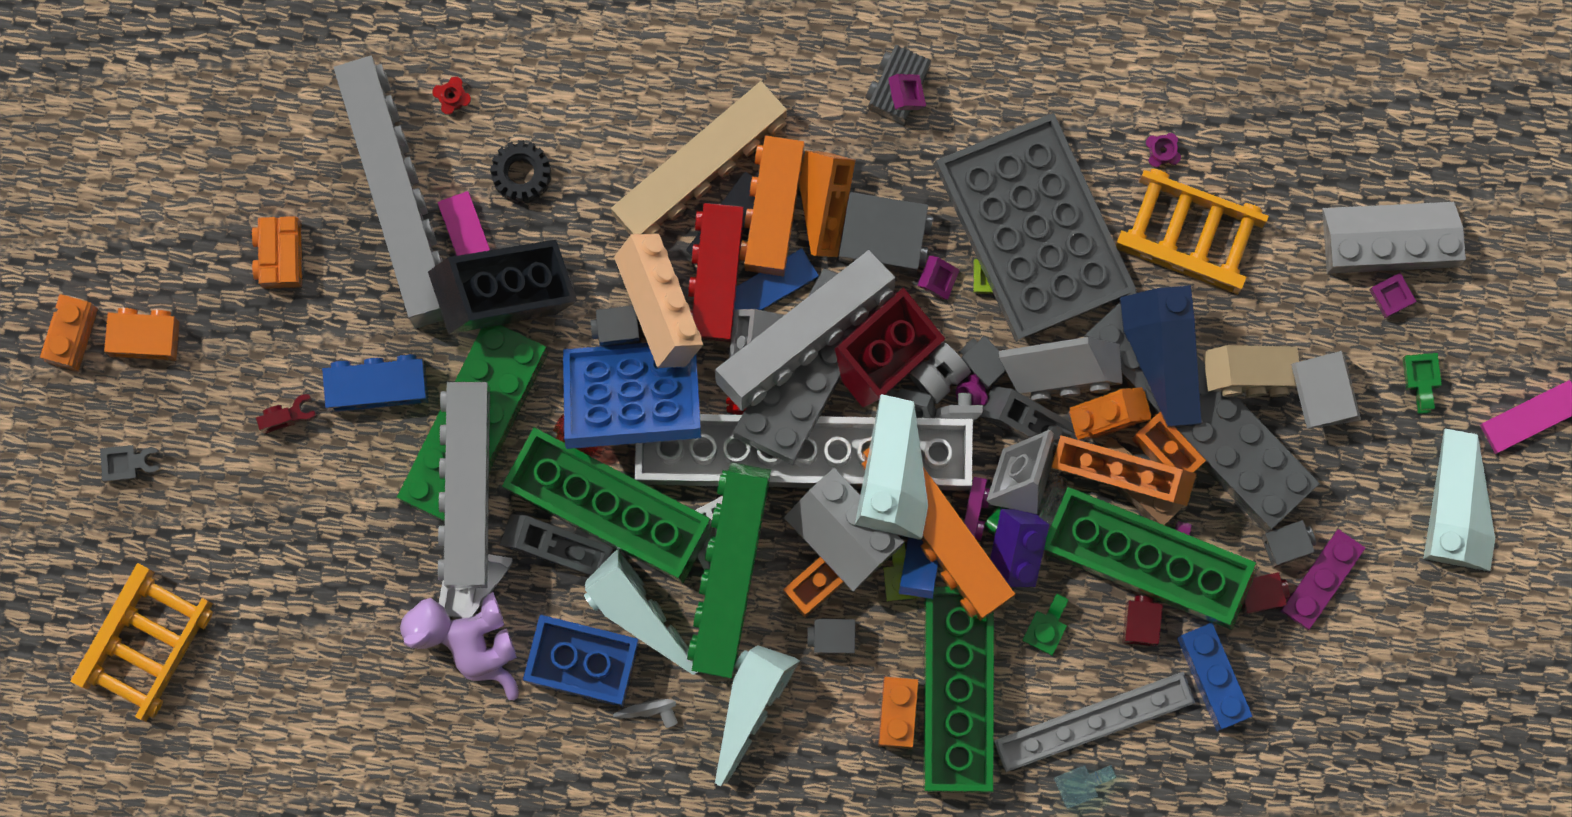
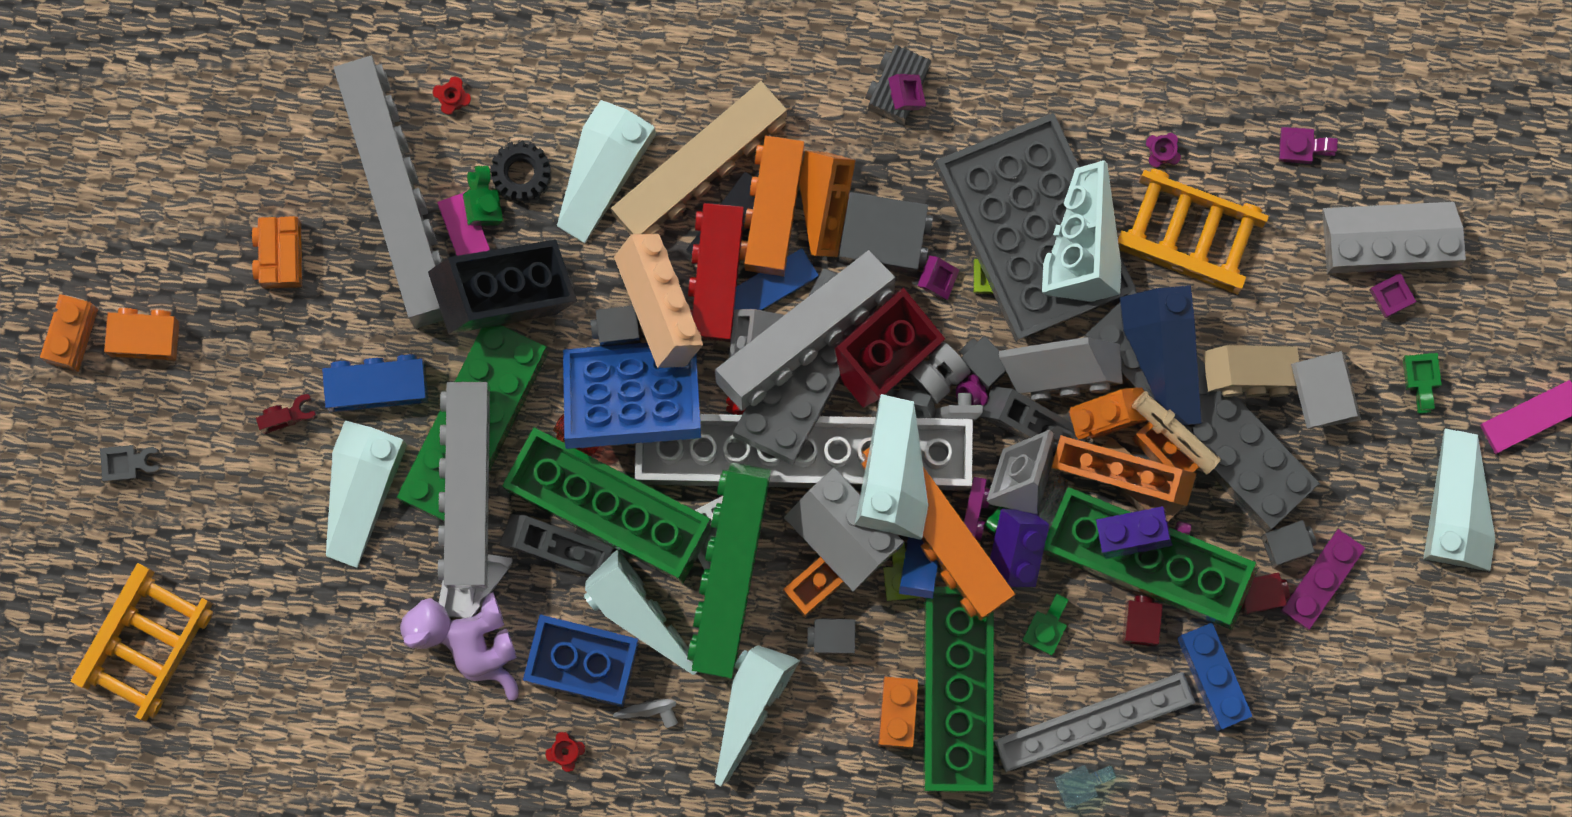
none -> light aqua wedge [326,421,407,568]
none -> green plate [463,166,503,226]
none -> red plate [545,732,585,772]
none -> light aqua wedge [557,100,656,244]
none -> light aqua wedge [1042,161,1121,302]
none -> dark purple brick [1096,506,1172,559]
none -> tan pin [1132,391,1221,474]
none -> magenta plate [1278,127,1338,164]

